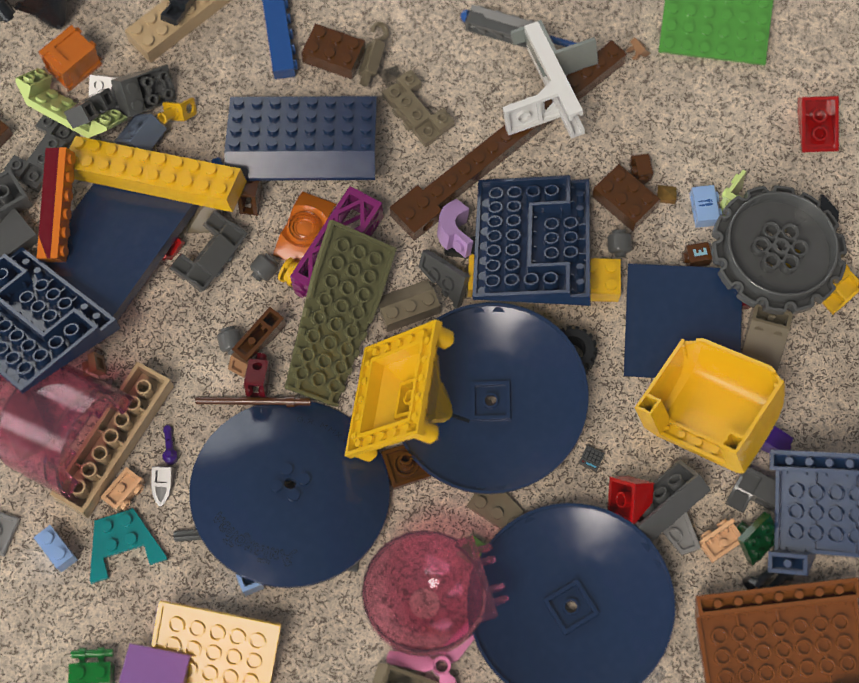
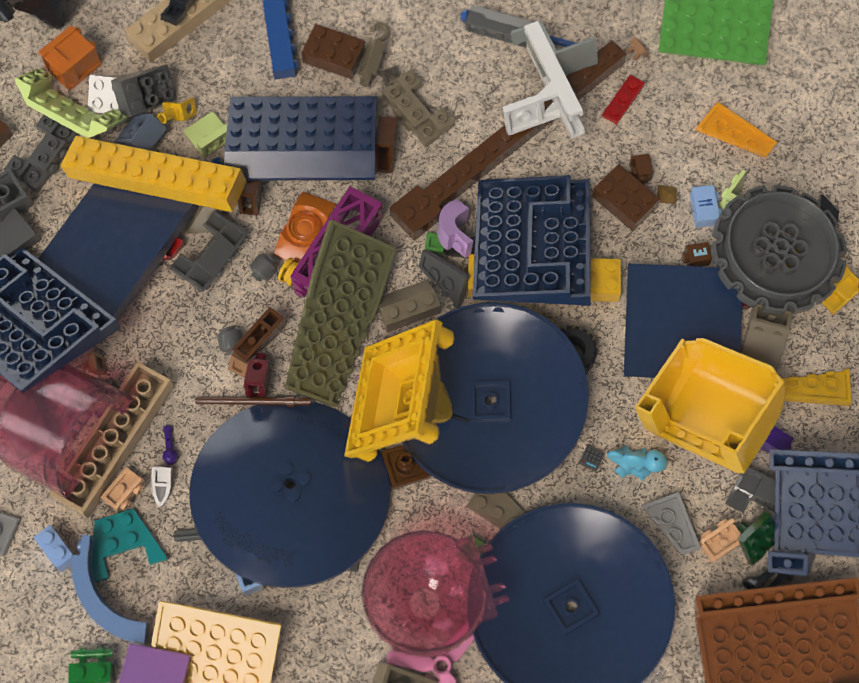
brick [37,147,76,262] -> none
dark grey arch [64,88,117,129] -> none
dark grey head [607,229,632,257] -> none
red slope [607,476,654,524] -> none
dark grey slope [634,460,711,542] -> none
red slope [797,96,839,152] -> none
none -> medium blue arch [71,535,150,644]
none -> yellowish green bracket [184,112,227,158]
none -> reddish brown slope [375,116,398,174]
none -> bright green plate [425,232,444,255]
none -> red plate [601,74,645,125]
none -> medium azure animal [607,446,668,481]
none -> light orange wing [696,102,777,158]
none -> yellow wing [781,369,852,406]

